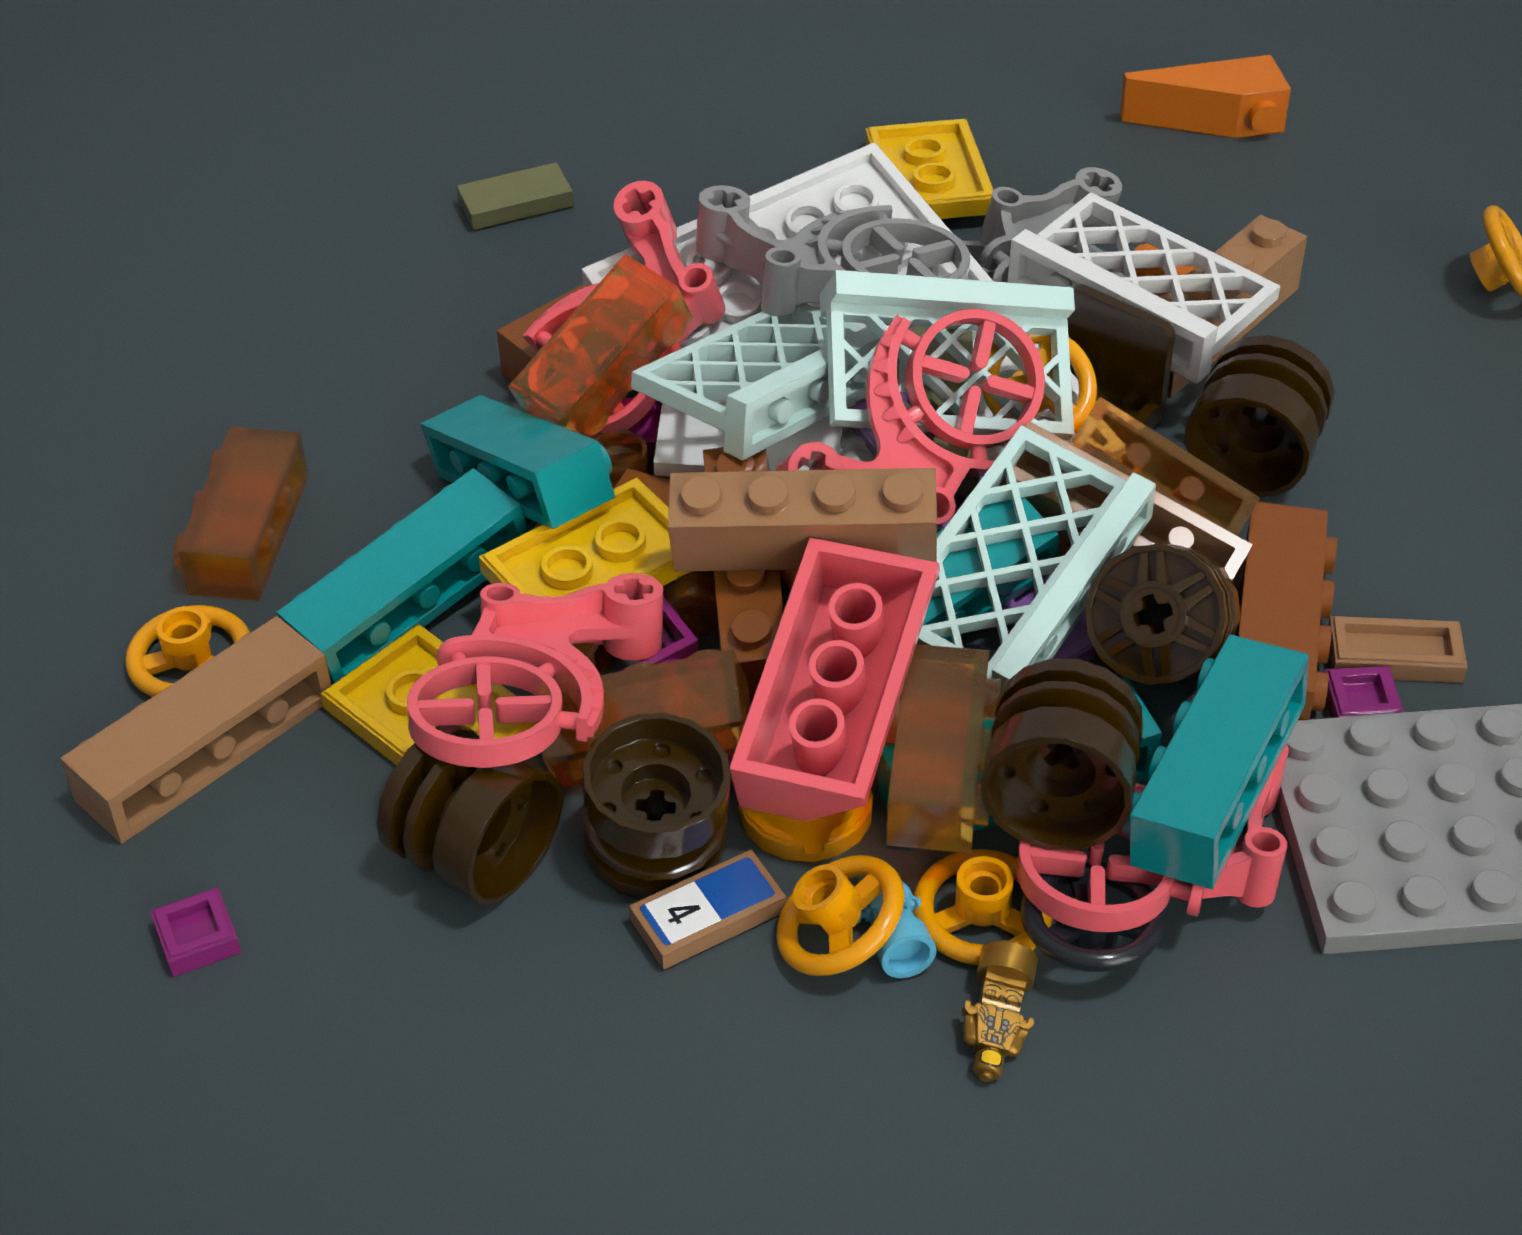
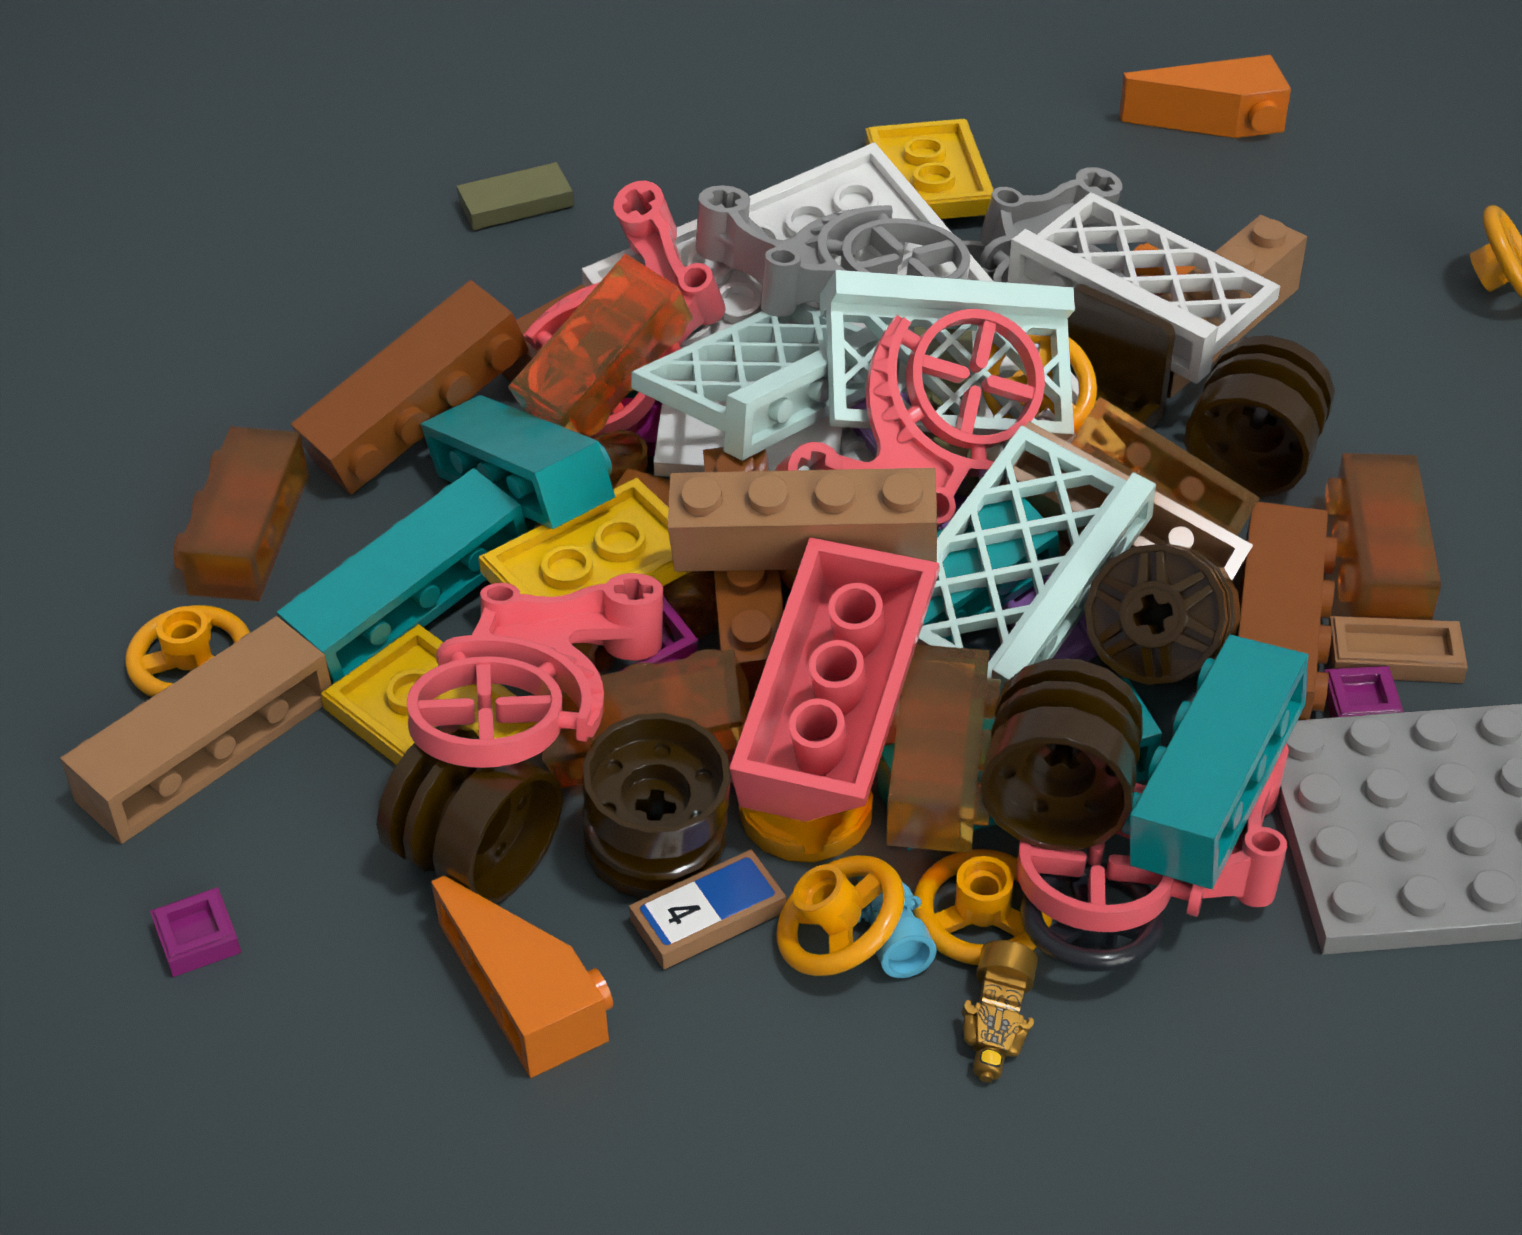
none -> dark orange brick [290,280,529,495]
none -> orange slope [431,876,613,1079]
none -> clear orange brick [1325,453,1441,620]

